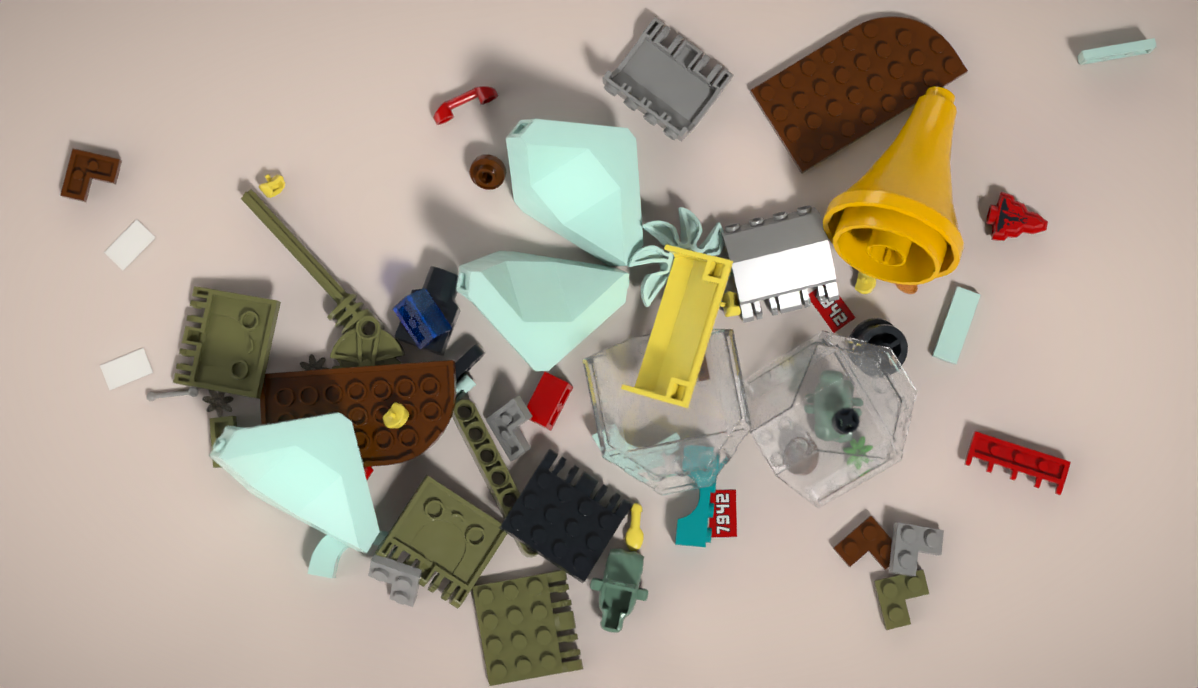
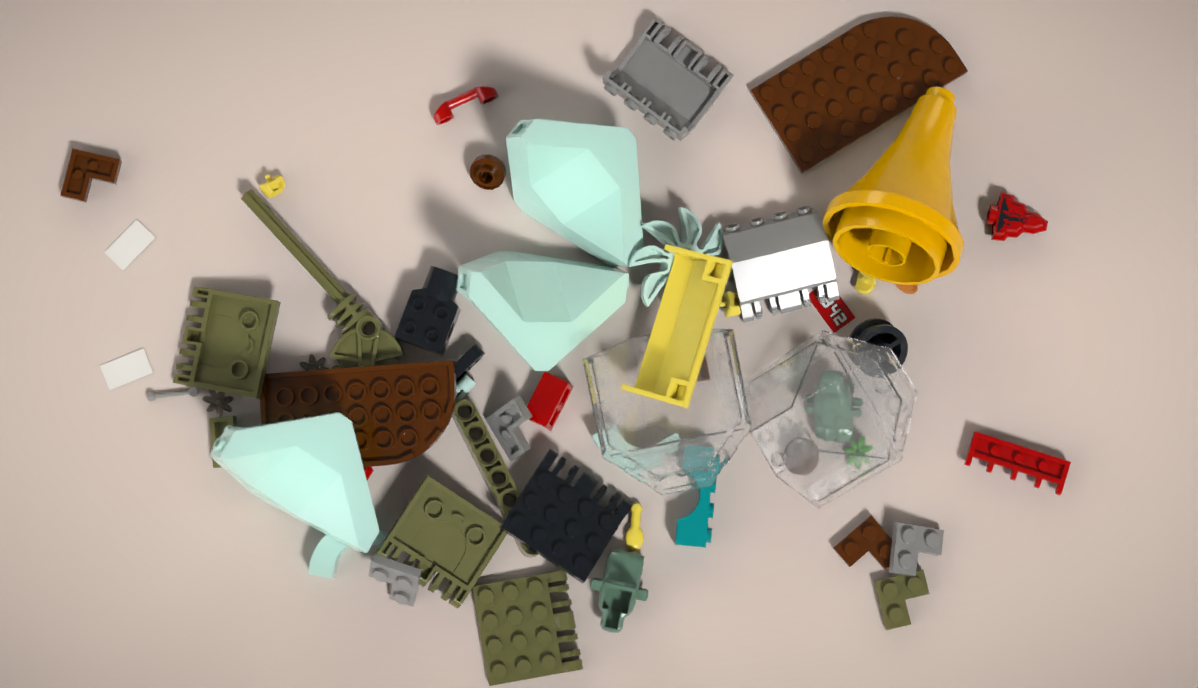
light yellow piece [383,403,409,429] -> none
clear blue panel [392,288,452,350] -> none
red sticker [709,490,737,538] -> none
black wheel [831,408,860,435] -> none
light aqua tile [932,286,981,365] -> none
light aqua tile [1077,38,1156,65] -> none

